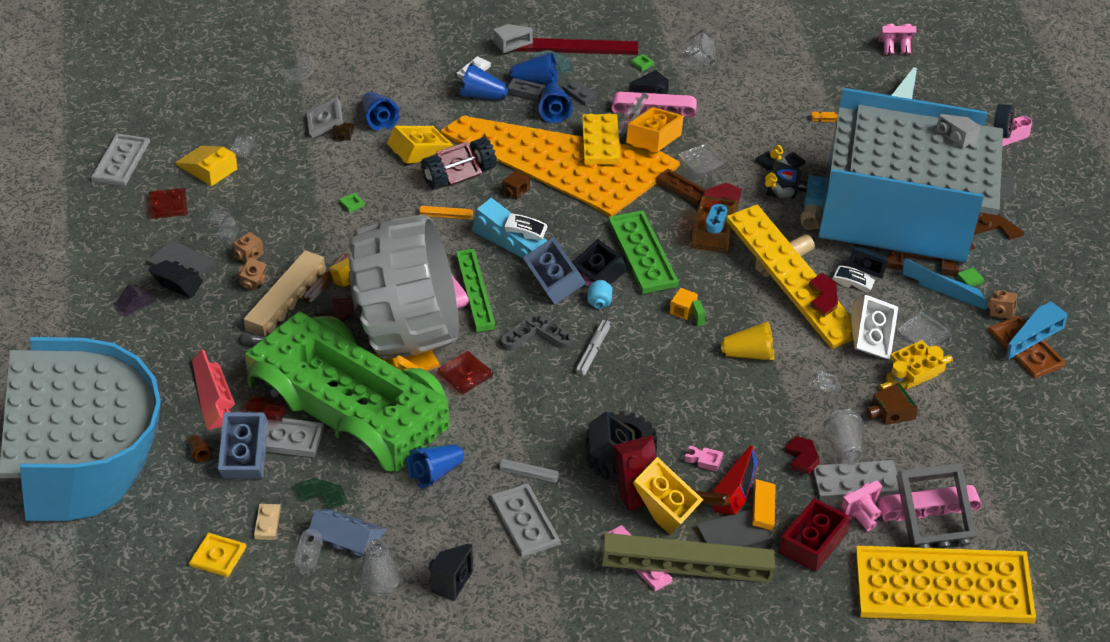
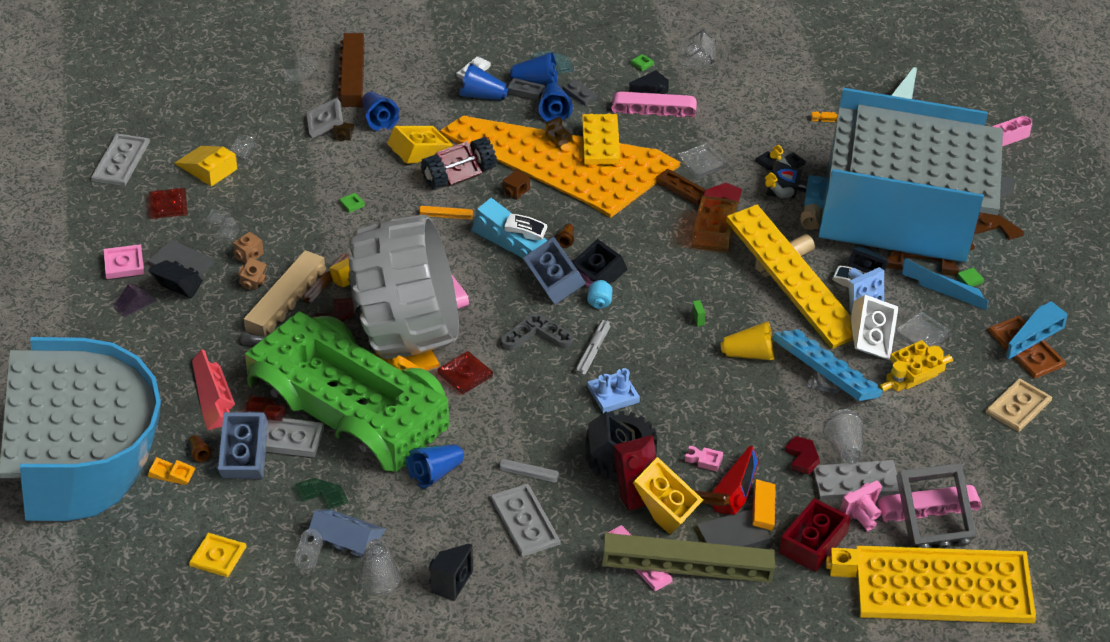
tan plate [254,504,281,540] -> none
bright green plate [456,249,495,332] -> none
light grey slope [494,24,533,53] -> none
dark red tile [511,38,638,55] -> none
bright green plate [608,210,679,294] -> none
clear plate [618,92,649,136] -> none
light orange brick [626,107,683,152] -> none
light orange brick [670,288,698,320] -> none
dark azure beam [706,204,728,234] -> none
dark red tile [808,273,838,317] -> none
reddish brown torso [866,382,918,425] -> none
bright pink plate [878,24,916,55] -> none
light grey slope [936,114,981,148] -> none
medium nougat brick [987,290,1017,319] -> none
black wheel [993,104,1014,138] -> none
none -> bright pink plate [104,244,144,279]
none -> light orange slope [148,457,196,485]
none -> reddish brown brick [338,33,365,107]
none -> dark brown bracket [546,117,572,147]
none -> reddish brown cone [556,224,574,248]
none -> light blue plate [587,368,640,413]
none -> dark azure plate [772,329,883,401]
none -> yellow brick [826,548,858,578]
none -> light blue plate [848,267,884,312]
none -> tan tile [985,378,1052,432]

